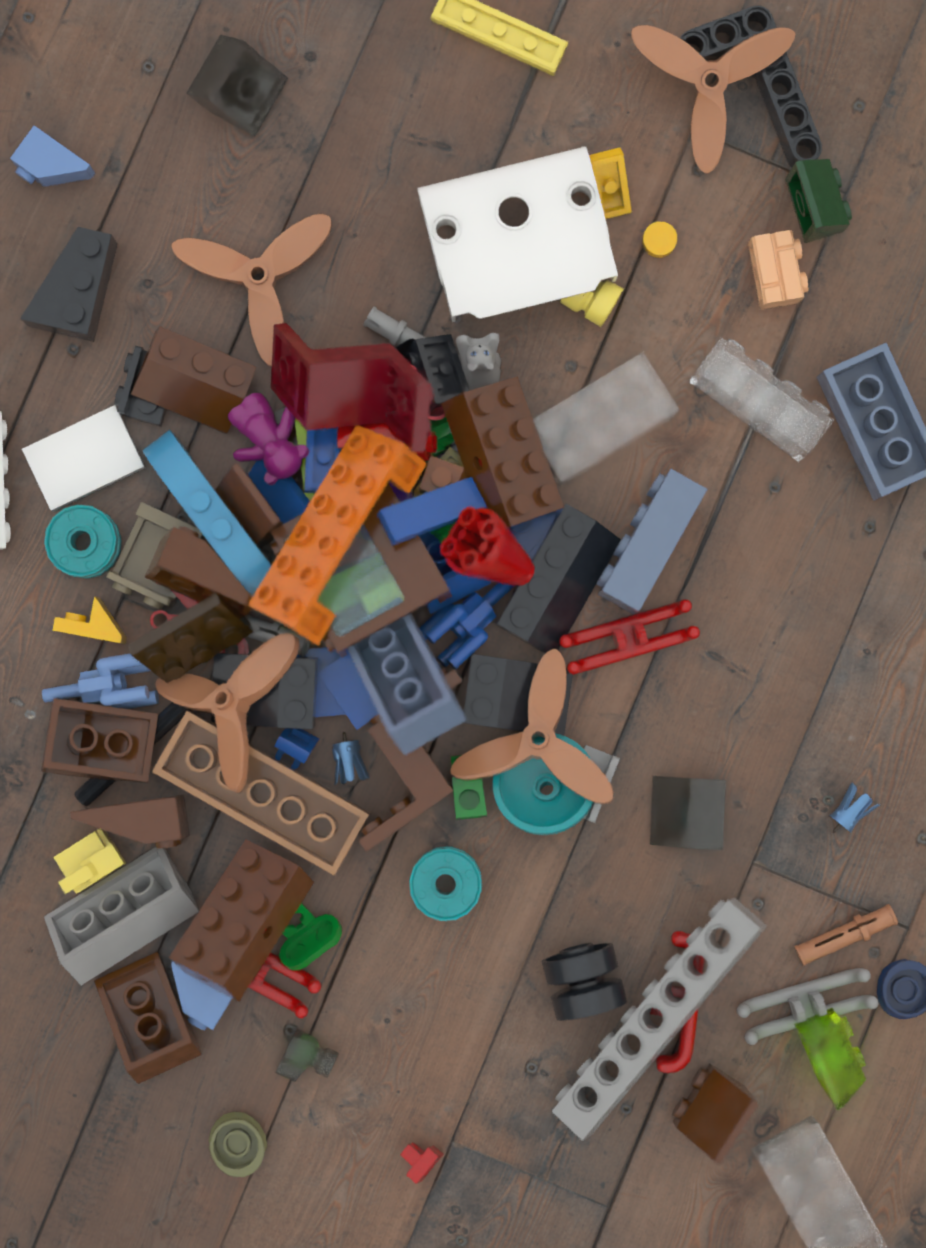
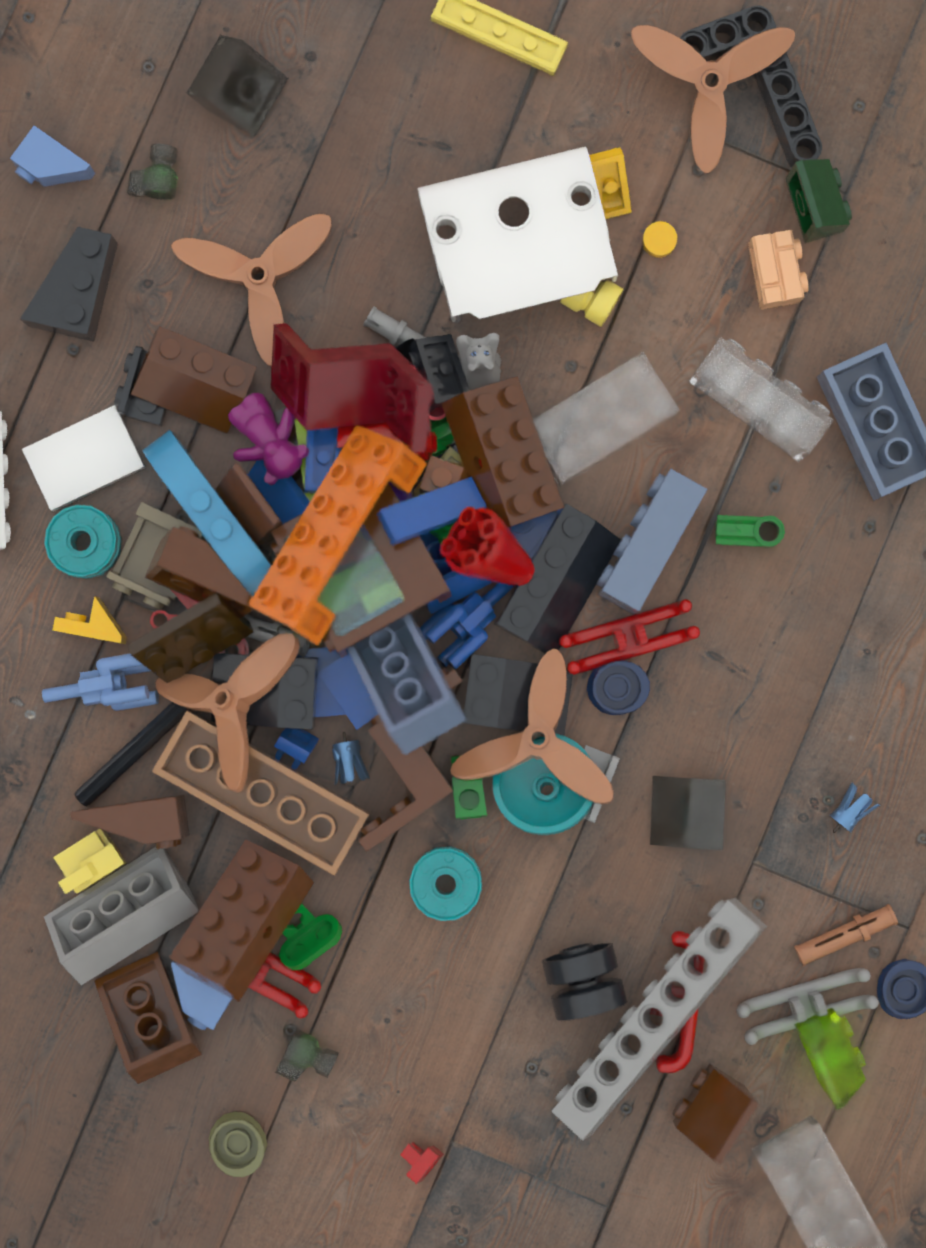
reddish brown slope [41,698,158,783] -> none
none -> clear smoke piece [127,144,178,200]
none -> dark blue piece [587,660,650,715]
none -> green piece [715,515,785,548]

